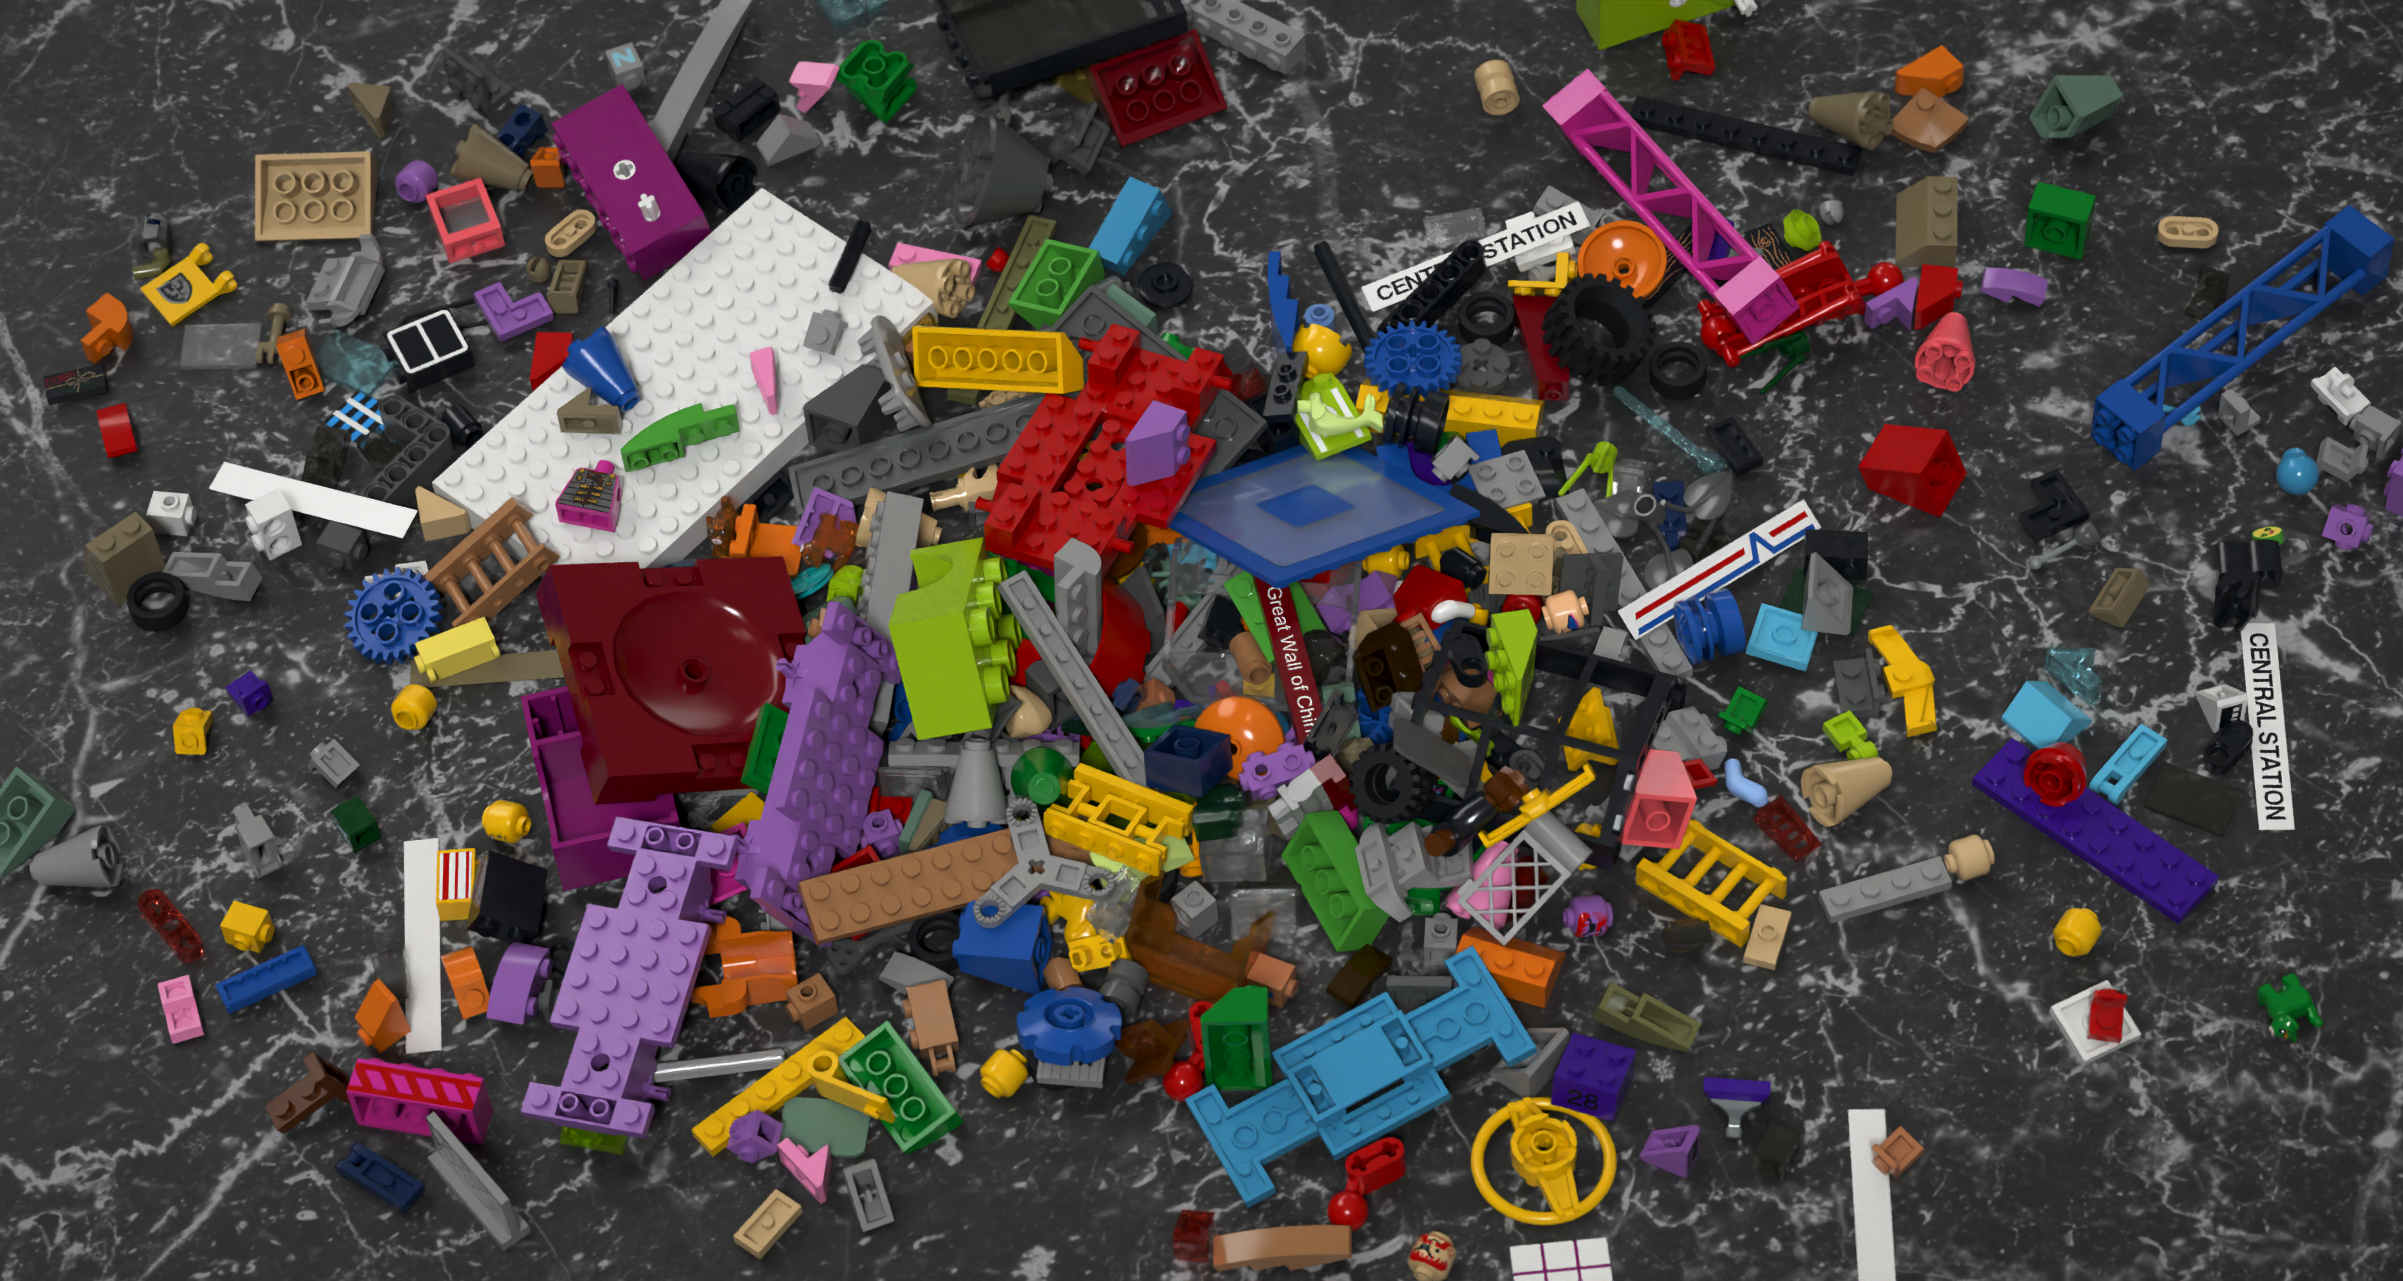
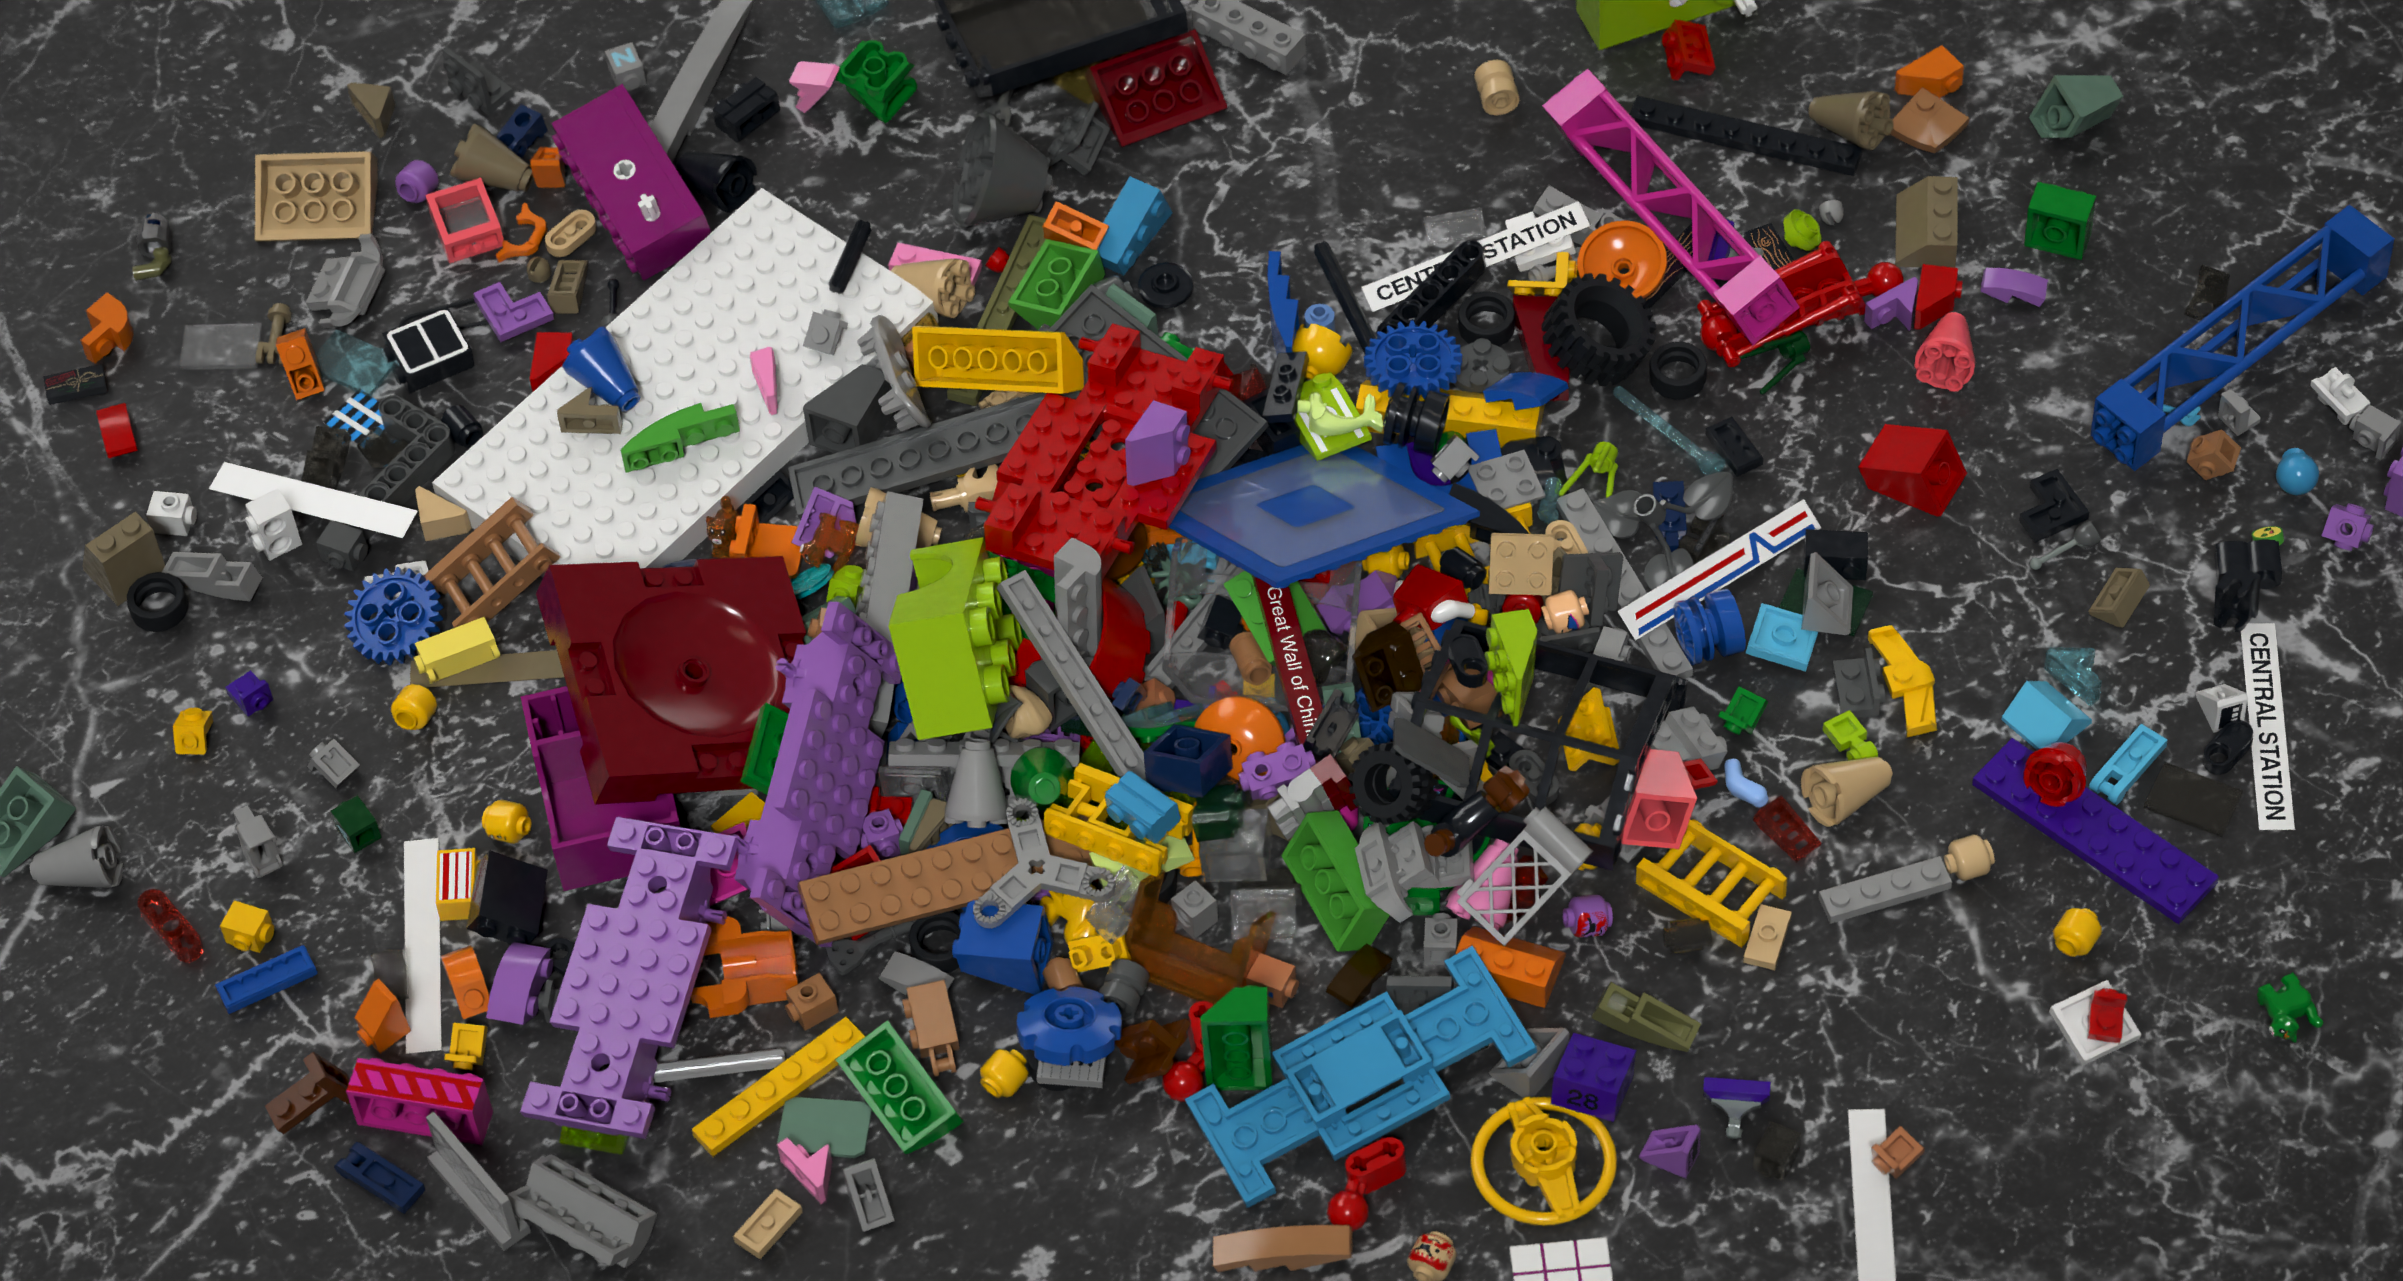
yellow flag [140,243,238,327] -> none
bright pink slope [158,975,204,1044] -> none
torso [555,460,622,532] -> none
medium lavender brick [727,1110,783,1163] -> none
light grey slope [756,114,821,166] -> none
yellow door [807,1050,896,1124] -> none
clear red slope [1172,1210,1215,1263] -> none
yellow plate [1478,762,1596,848] -> none
clear slope [1613,457,1653,495] -> none
tan plate [2157,216,2219,248] -> none
light grey bracket [2316,437,2369,482] -> none
none -> yellow bracket [444,1023,488,1070]
none -> orange helmet [496,203,548,262]
none -> light grey brick [507,1154,657,1268]
none -> orange slope [1043,201,1109,250]
none -> dark azure brick [1104,771,1181,843]
none -> blue slope [1483,372,1569,410]
none -> clear light blue arm [1537,477,1562,524]
none -> medium nougat brick [2186,429,2241,480]

